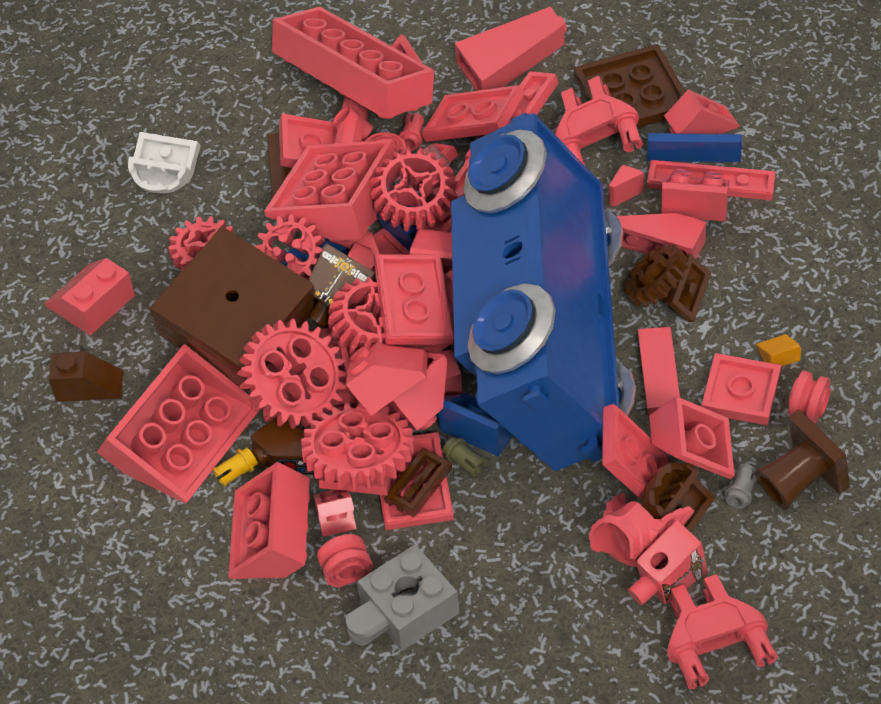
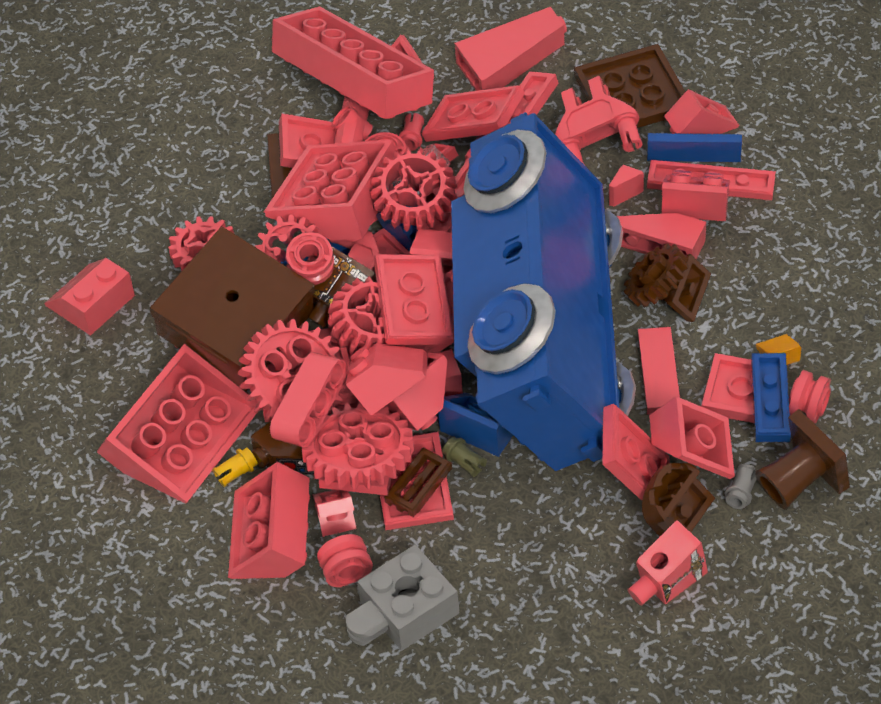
reddish brown slope [49,351,124,402] -> none
white slope [128,132,201,193] -> none
coral helmet [589,493,694,568] -> none
coral connector [667,574,778,689] -> none
none -> coral beam [270,352,347,448]
none -> coral wheel [286,232,335,285]
none -> blue tile [751,353,791,442]

